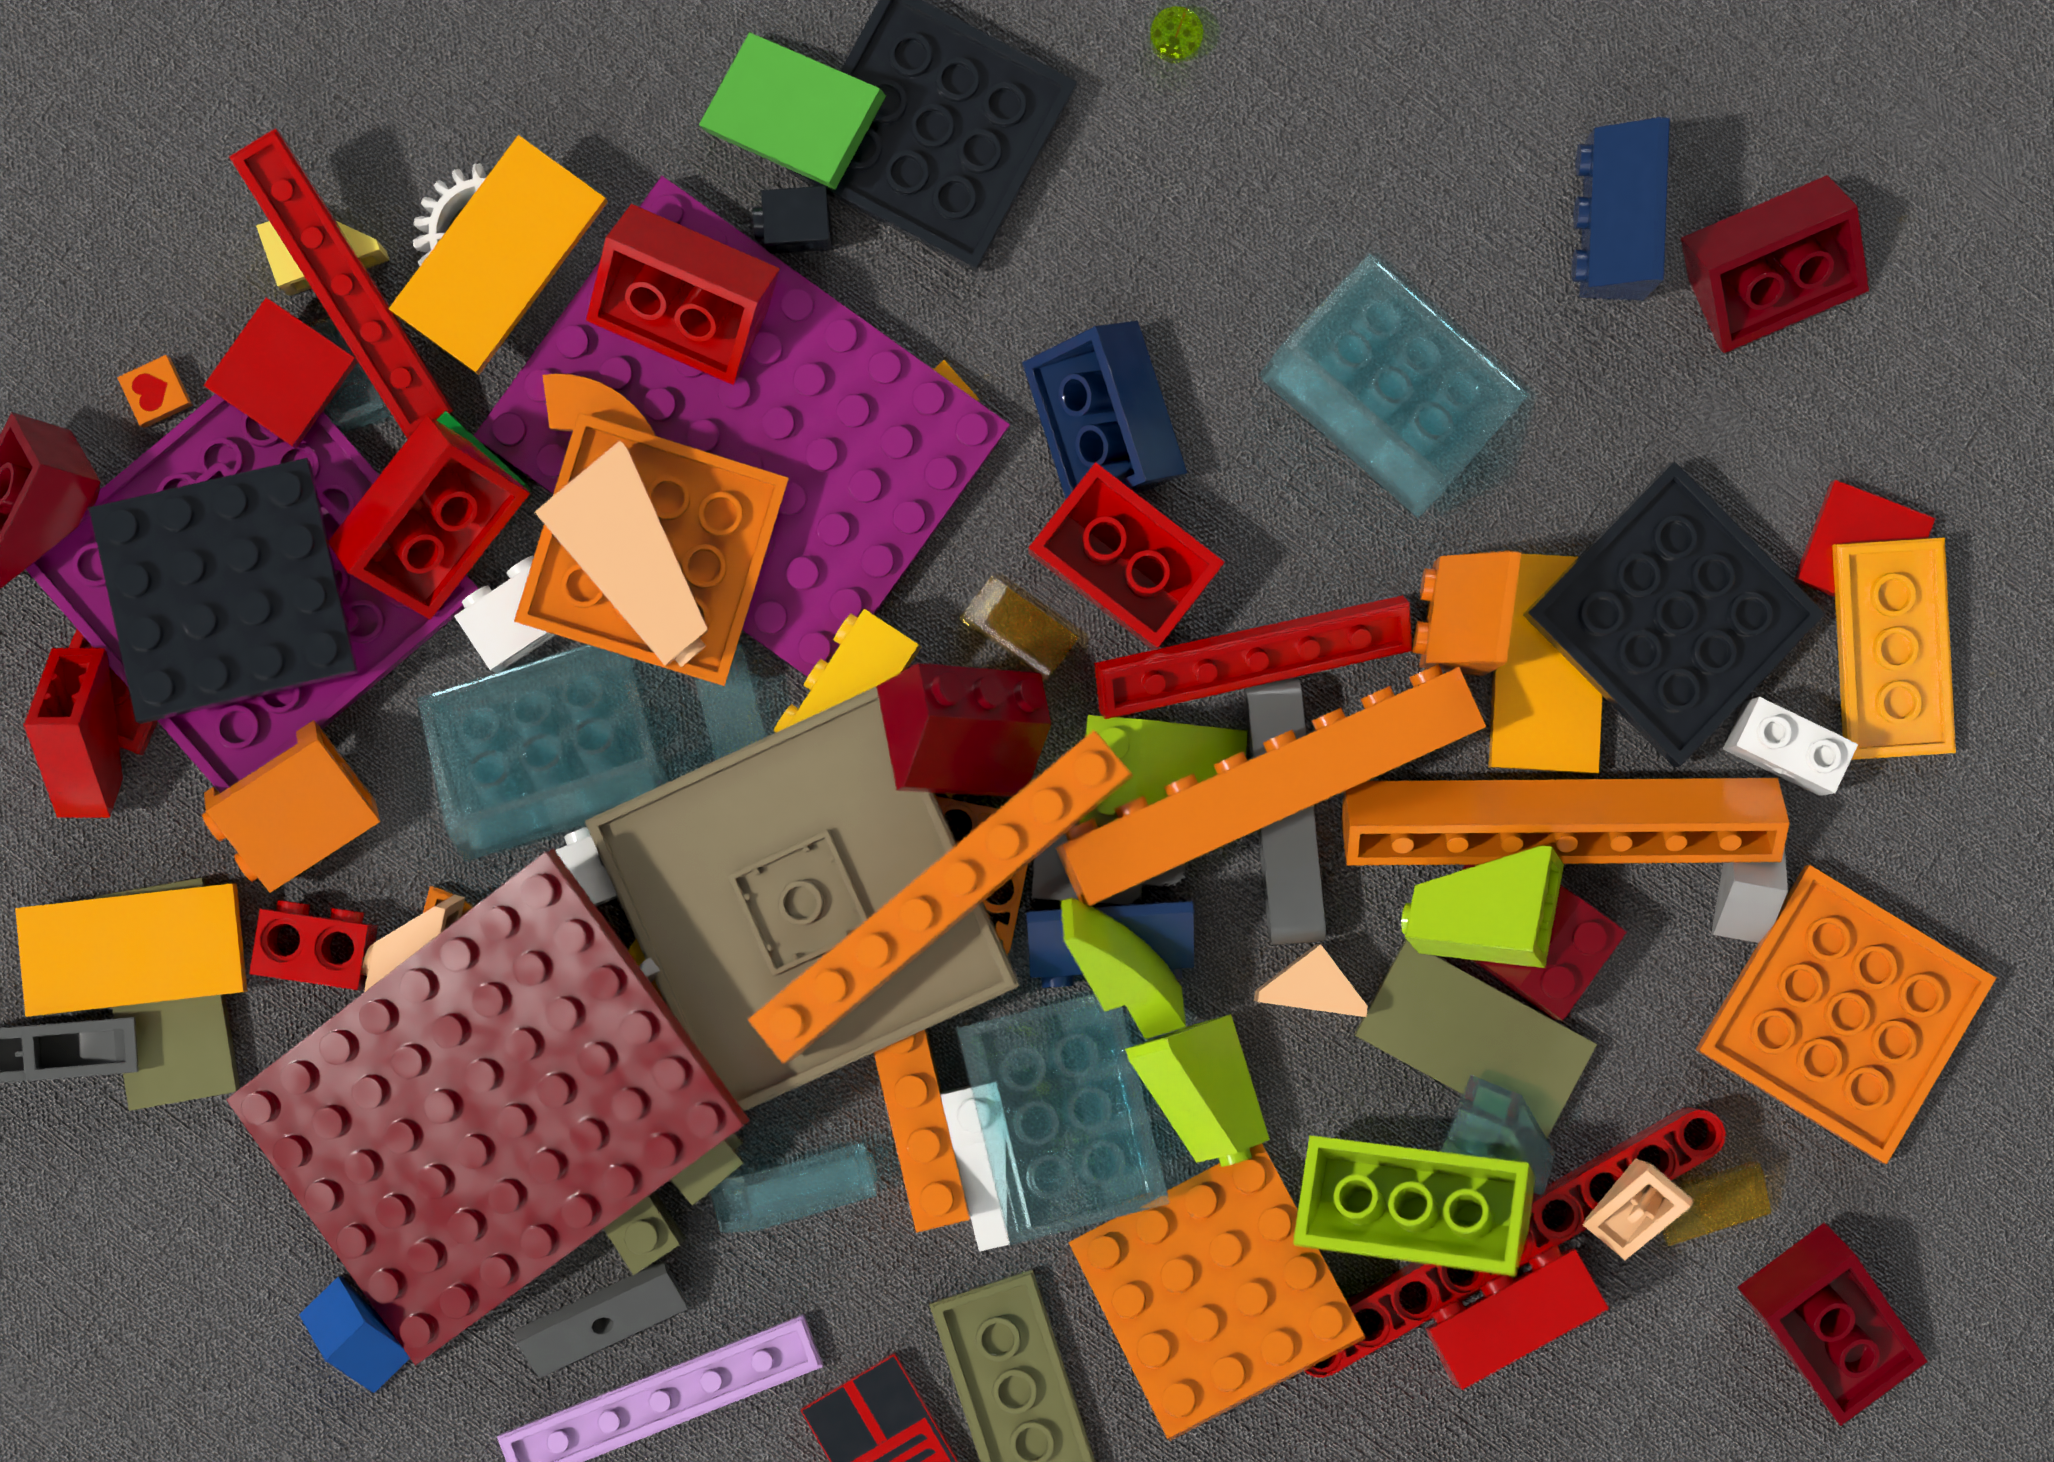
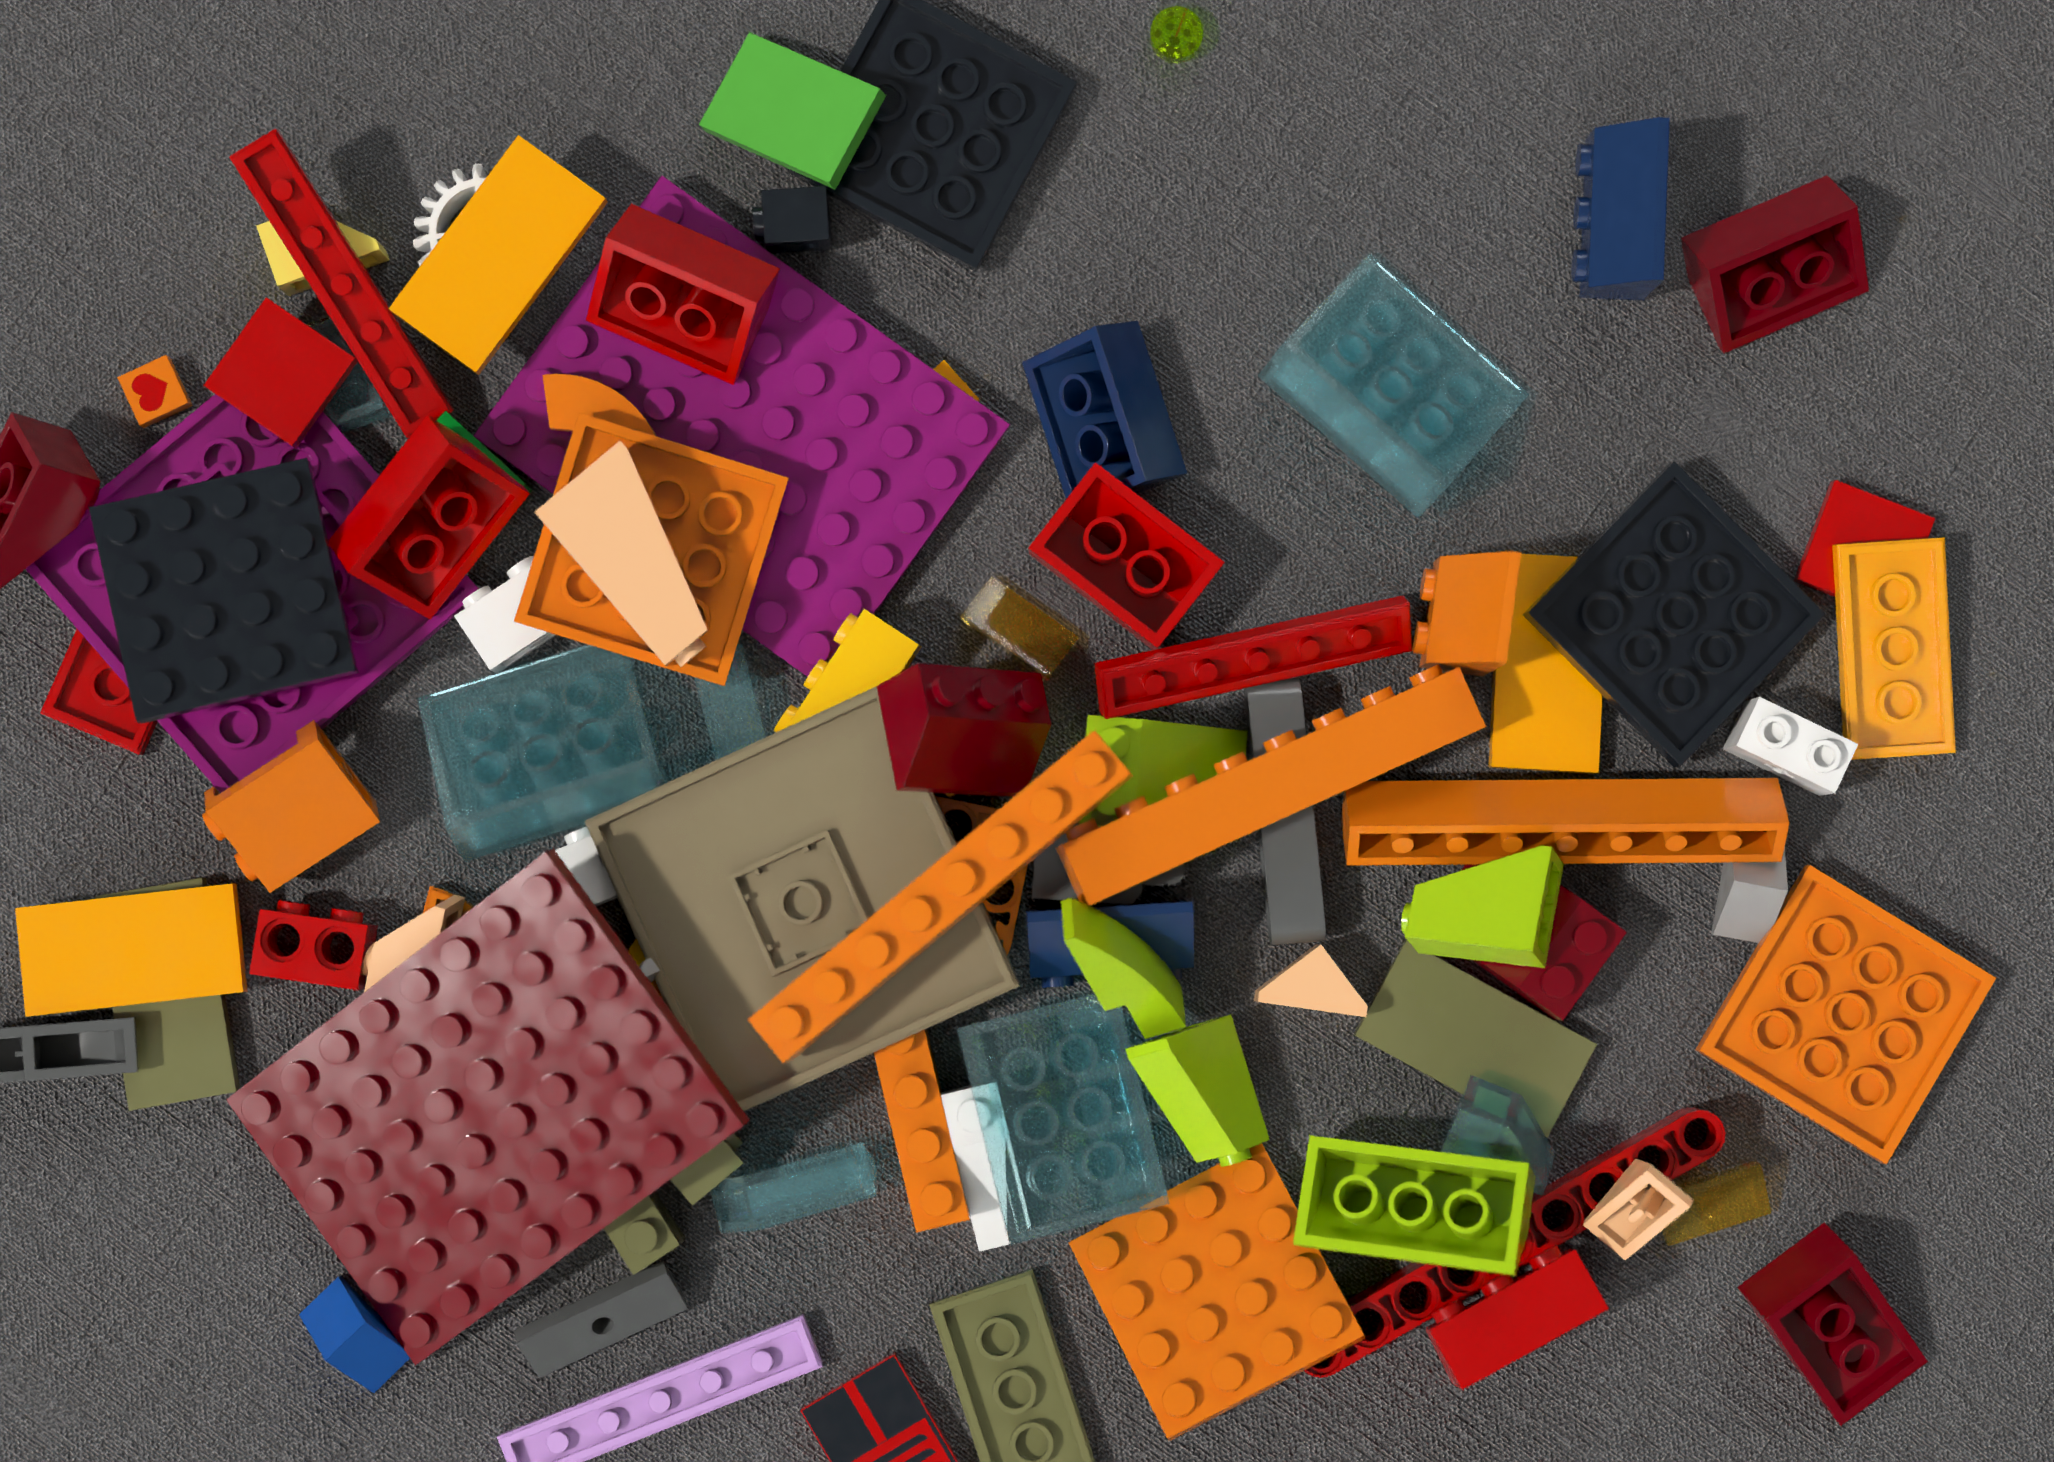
red slope [23,648,123,818] -> none

